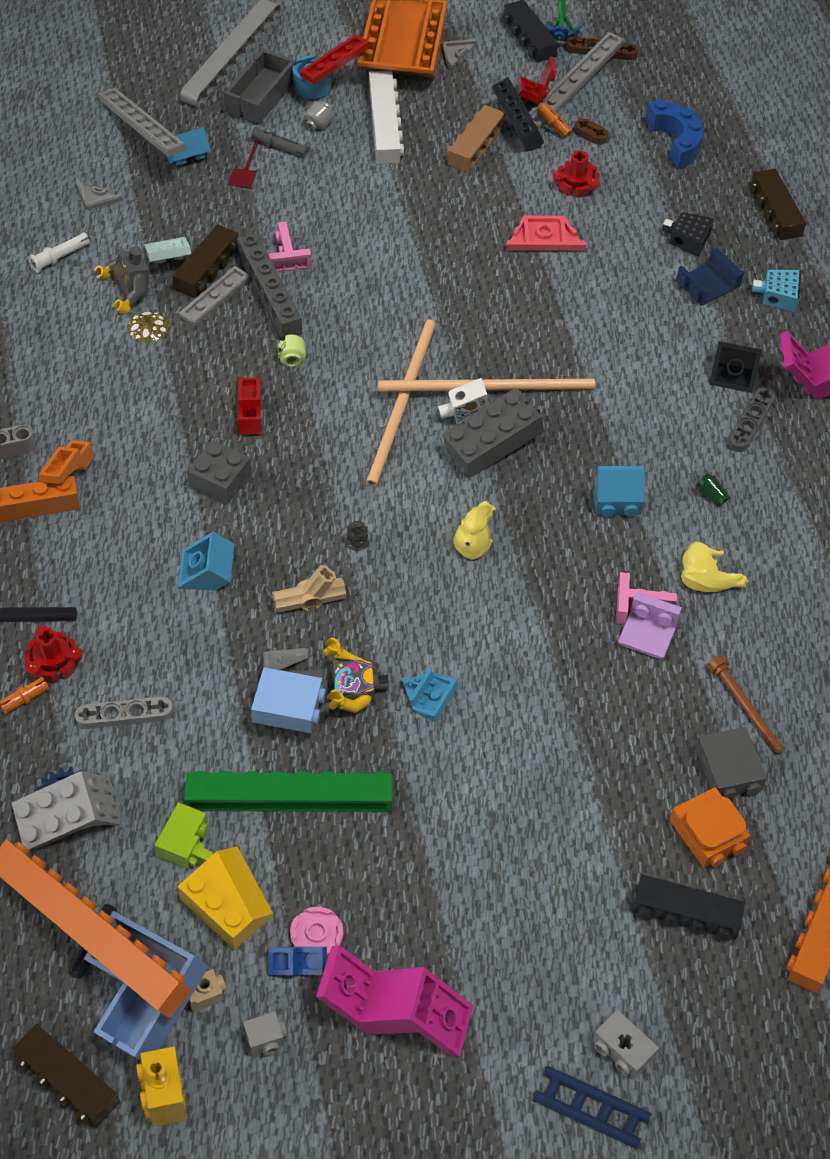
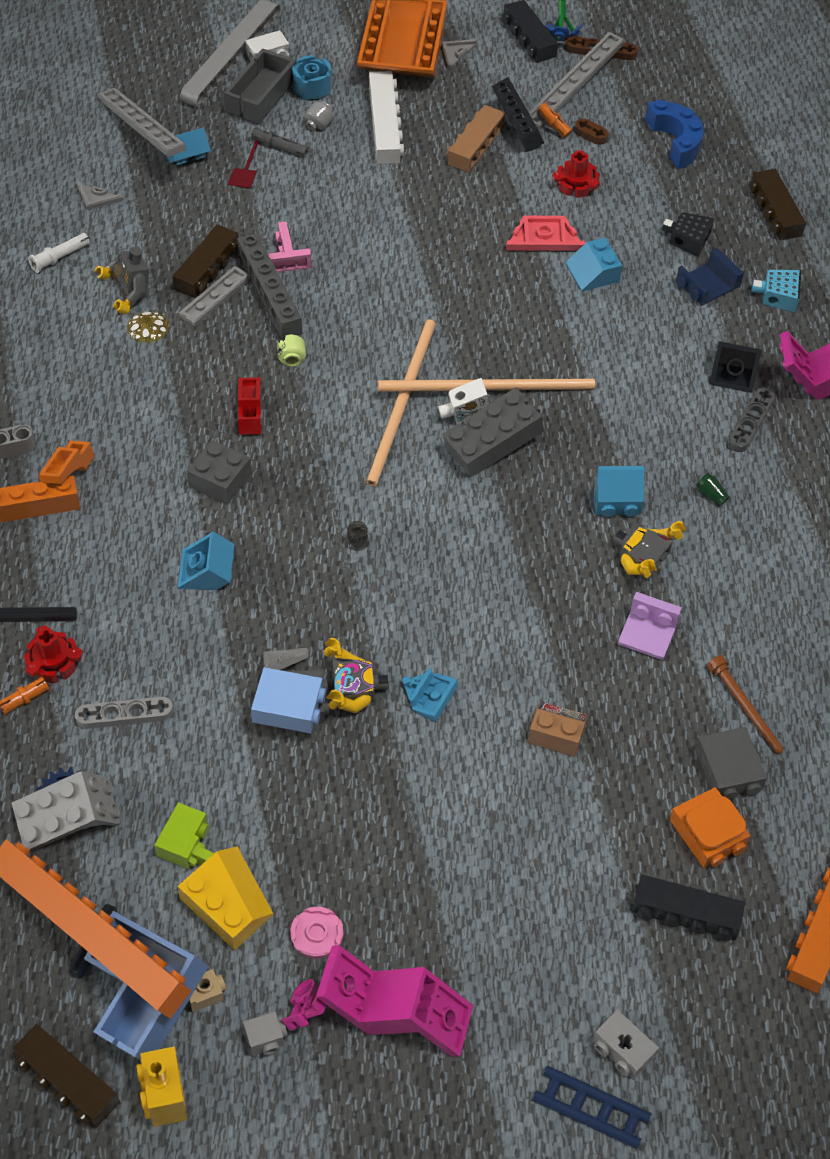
light aqua plate [144,237,191,263] -> none
green brick [184,771,392,812] -> none
blue slope [268,946,327,975] -> none
tan piece [272,565,346,613] -> none
red plate [300,34,370,85] -> none
light yellow piece [453,501,496,560] -> none
red bracket [517,56,557,104] -> none
bright pink bracket [616,572,677,624] -> none
light yellow piece [681,541,748,592] -> none
none -> white brick [245,31,290,61]
none -> dark pink piece [282,979,327,1031]
none -> medium nougat slope [528,701,589,757]
none -> dark azure slope [565,237,622,292]
none -> torso [613,521,687,581]

